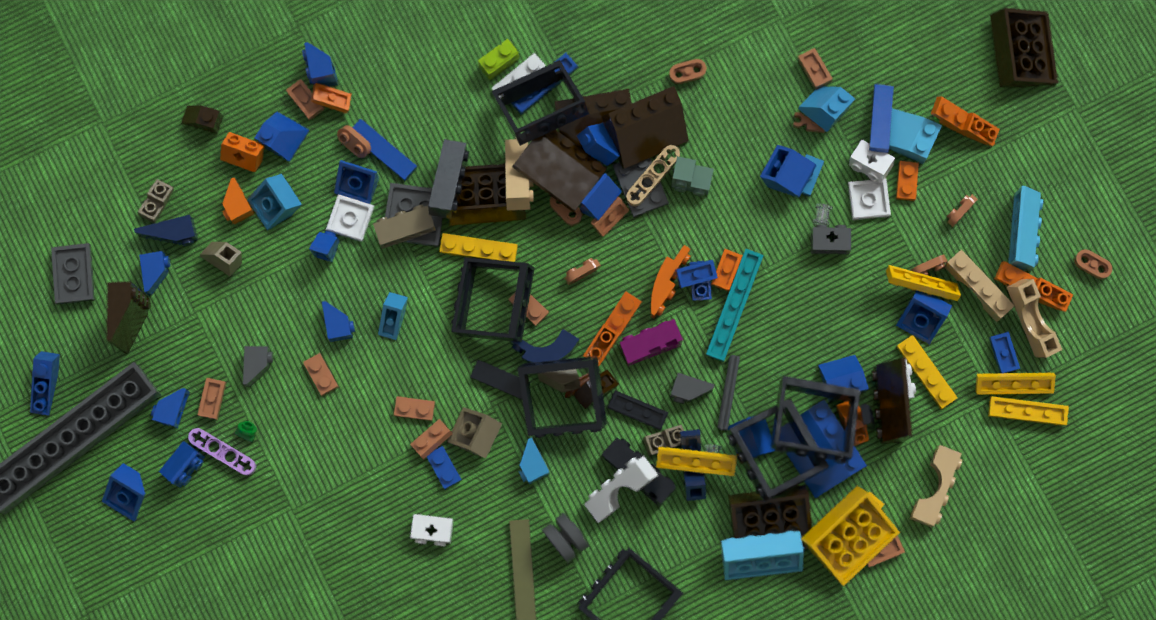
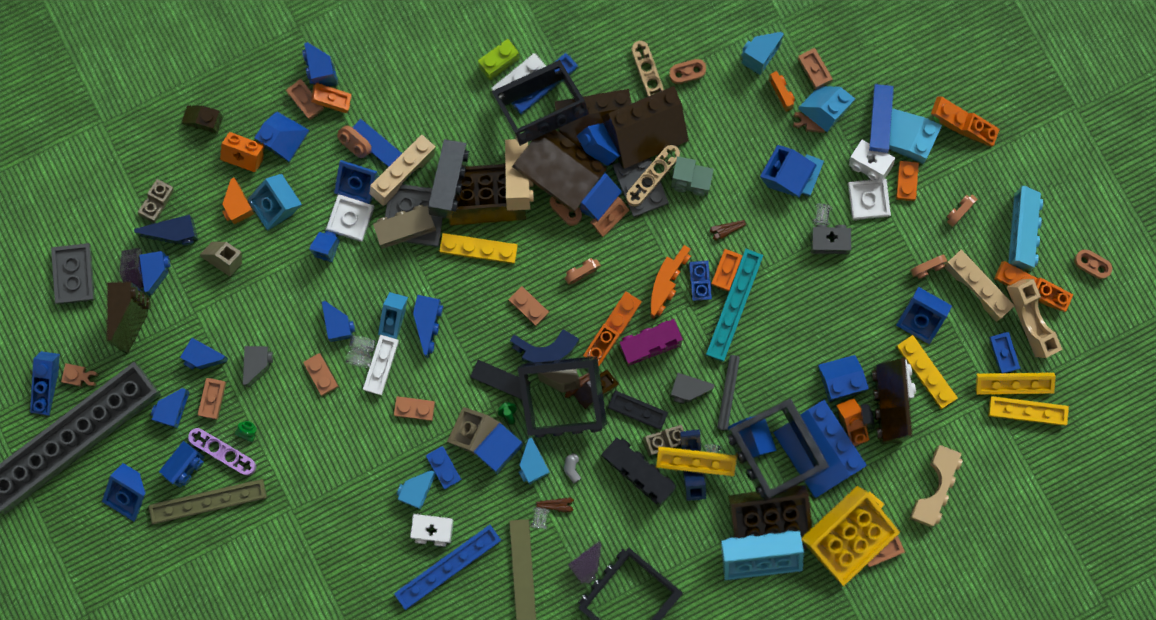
nougat plate [410,419,452,460] -> none
black window [451,257,535,343] -> none
dark grey wheel [542,513,589,563] -> none
white arch [584,456,658,523] -> none
blue plate [675,260,718,288] -> none
black window [771,376,860,464] -> none
yellow plate [886,265,961,301] -> none
dark brown slope [990,8,1058,88] -> none
none -> nougat plate [61,363,98,387]
none -> slope [119,248,144,289]
none -> olive tile [148,479,267,525]
none -> blue slope [180,338,228,370]
none -> clear wheel [345,336,376,368]
none -> white plate [363,335,399,396]
none -> tan arch [370,135,436,206]
none -> blue plate [394,525,502,610]
none -> dark azure slope [397,471,436,509]
none -> blue slope [413,295,444,358]
none -> blue slope [473,423,523,474]
none -> green plate [497,402,517,425]
none -> clear bush [530,507,550,530]
none -> reddish brown piece [536,497,574,513]
none -> light grey arm [564,454,581,484]
none -> clear purple slope [568,541,602,585]
none -> tan beam [632,41,664,97]
none -> reddish brown piece [709,220,746,241]
none -> dark azure slope [741,32,784,75]
none -> orange plate [769,71,795,112]

